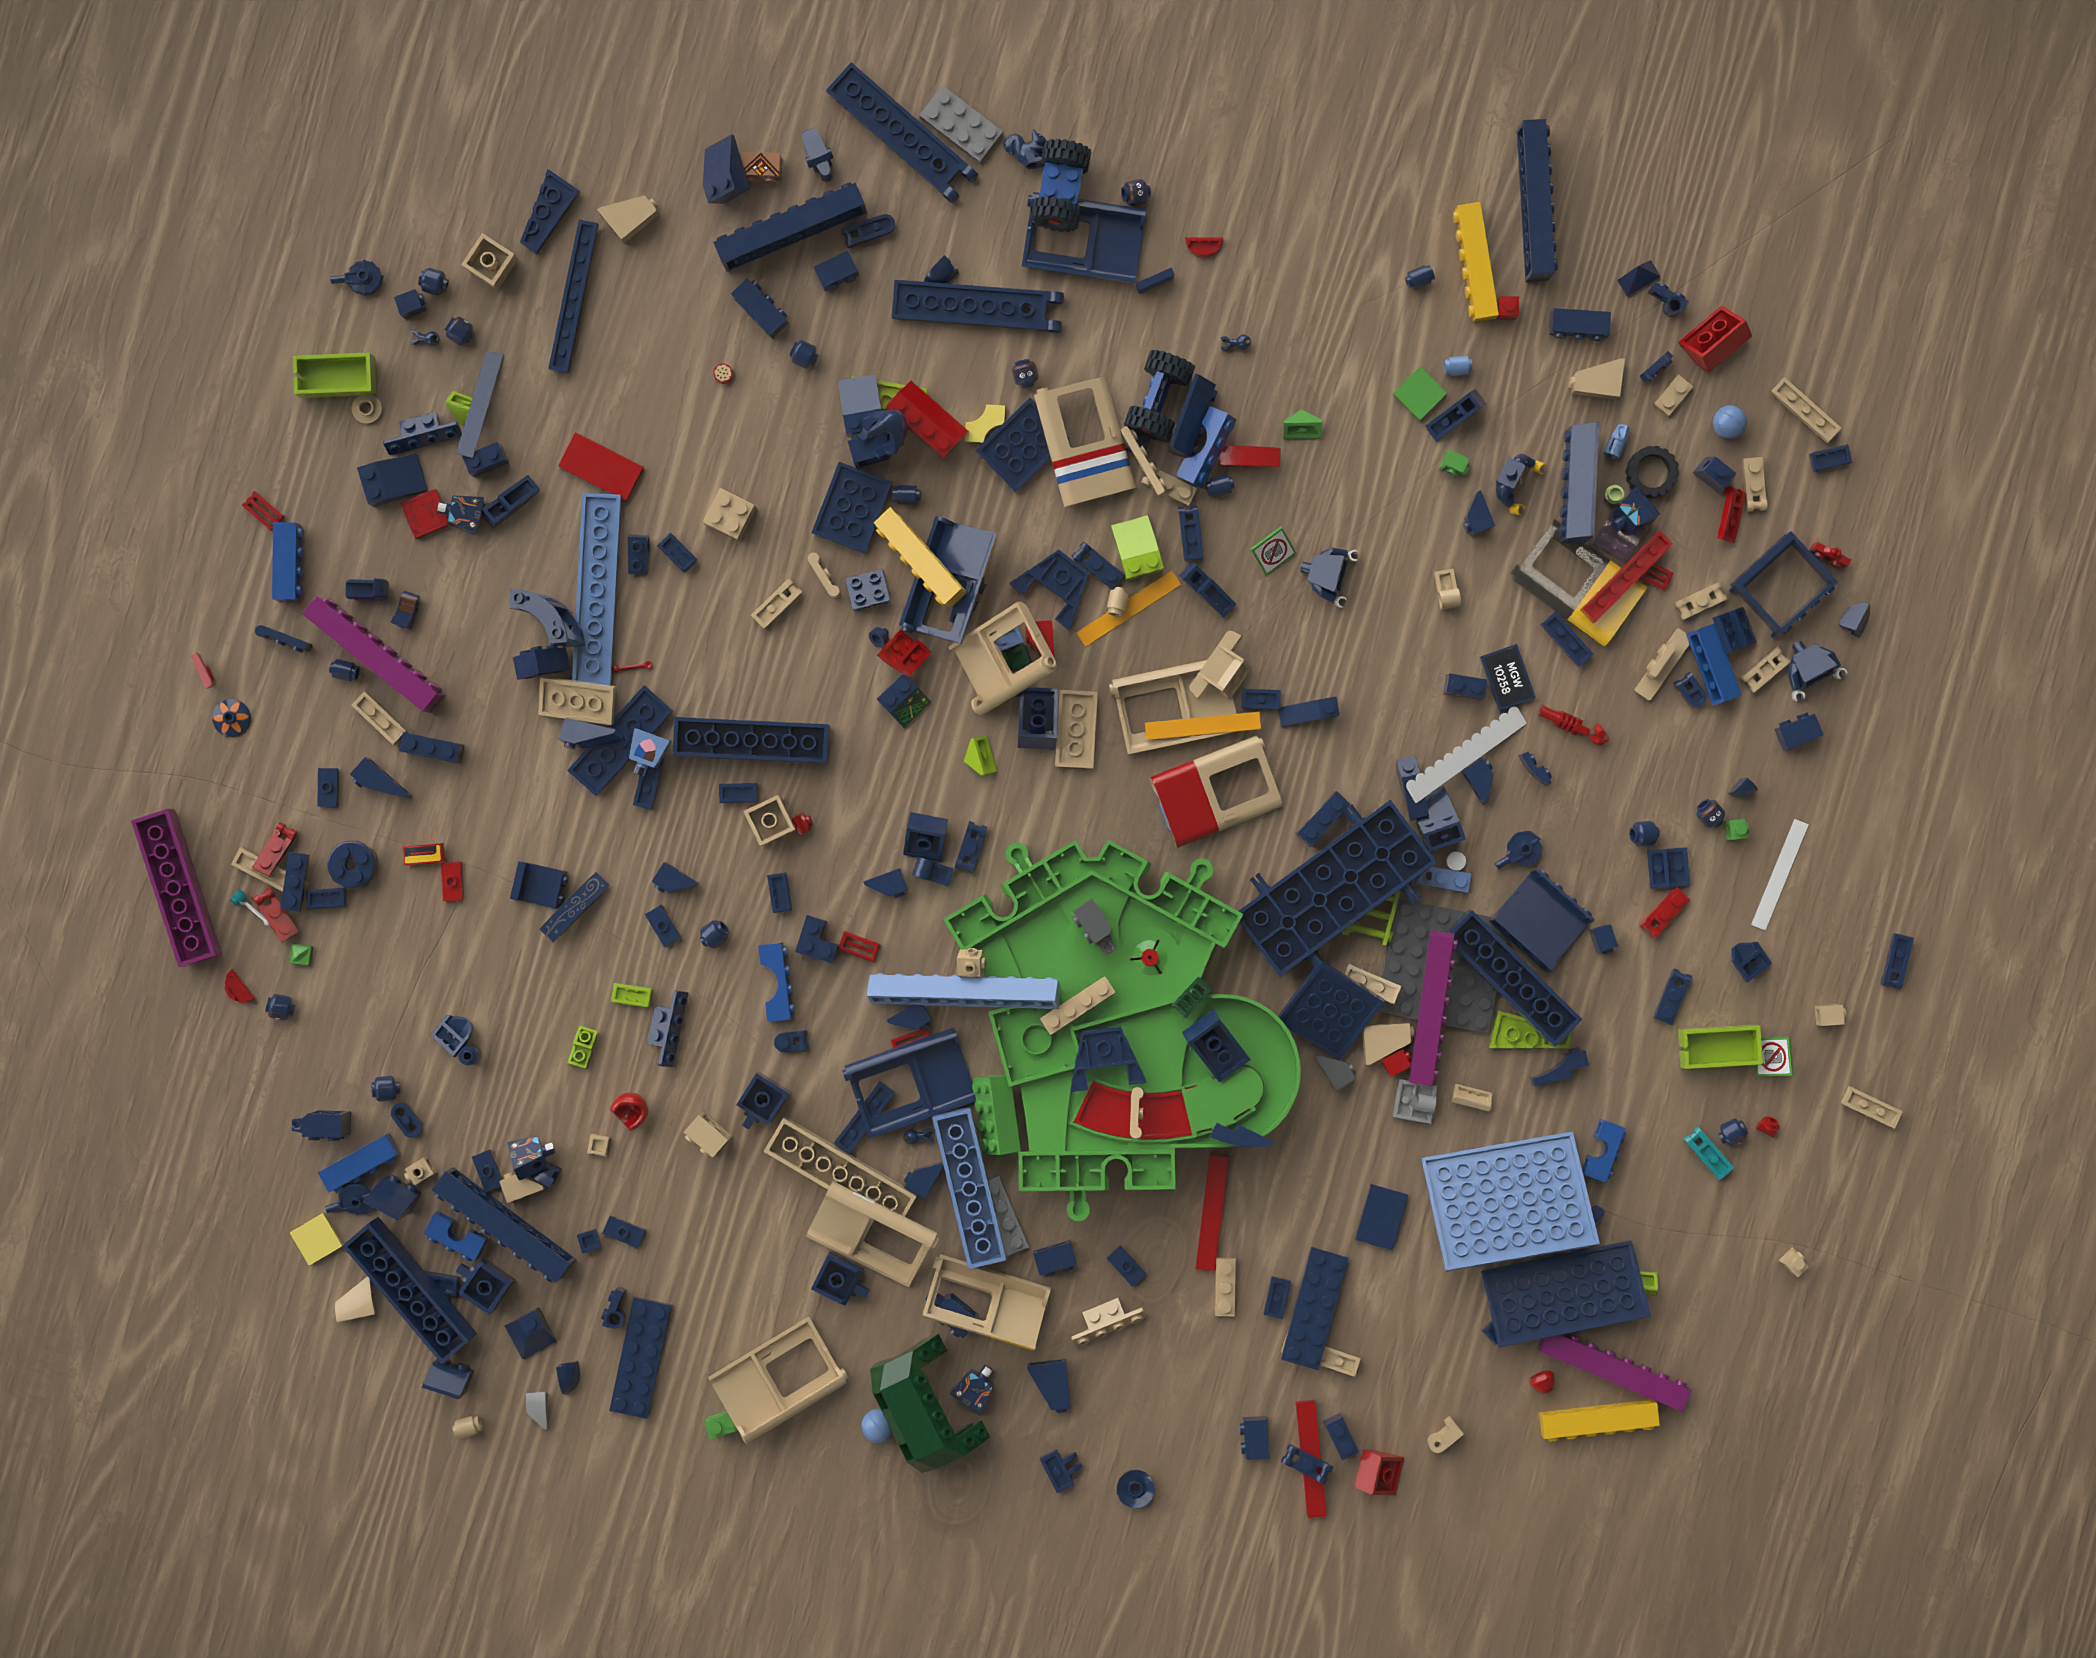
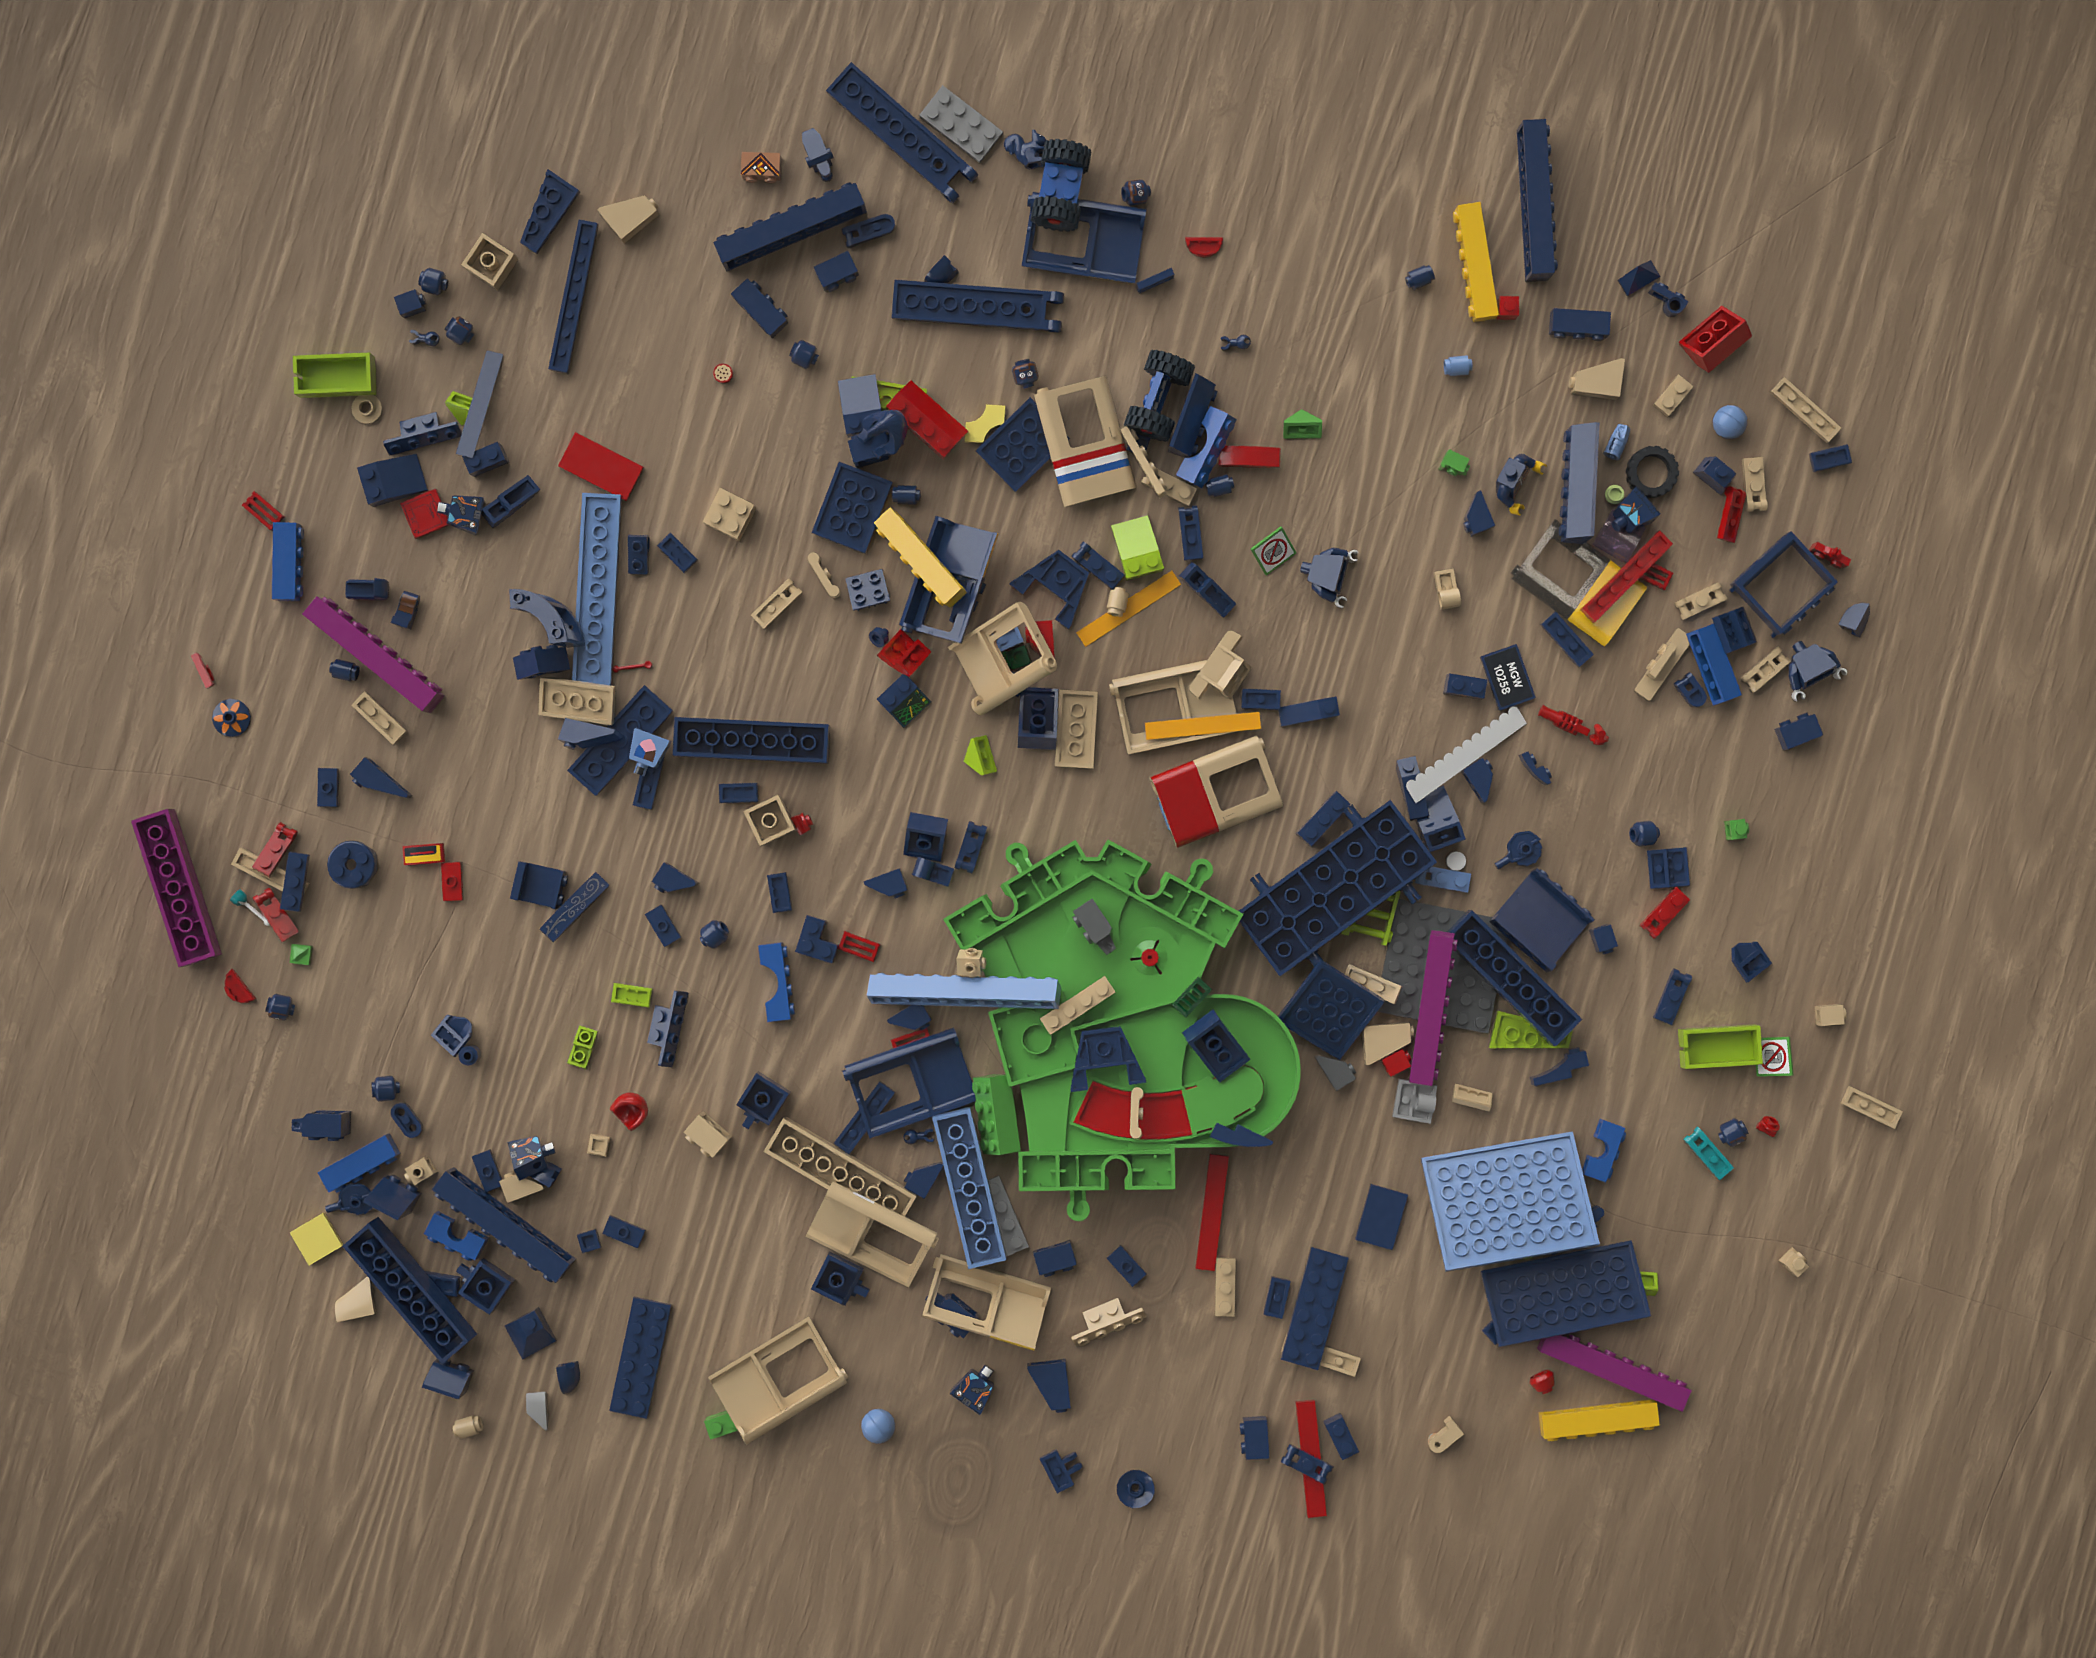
dark blue plate [255,625,313,653] -> none
dark blue plate [306,888,347,909] -> none
dark blue piece [330,260,384,296] -> none
dark blue brick [399,732,464,764] -> none
dark blue plate [601,1287,626,1329] -> none
dark blue slope [703,134,750,204] -> none
dark blue plate [774,1030,809,1052] -> none
dark green wedge [870,1334,991,1473] -> none
red slope [1355,1450,1404,1495] -> none
bright green tile [1393,366,1447,421] -> none
dark blue slope [1425,389,1487,441] -> none
dark blue plate [1640,350,1673,382] -> none
dark blue head [1696,799,1725,828] -> none
dark blue brick [1728,778,1758,798] -> none
white sticker [1751,819,1809,930] -> none
dark blue plate [1880,933,1914,990] -> none

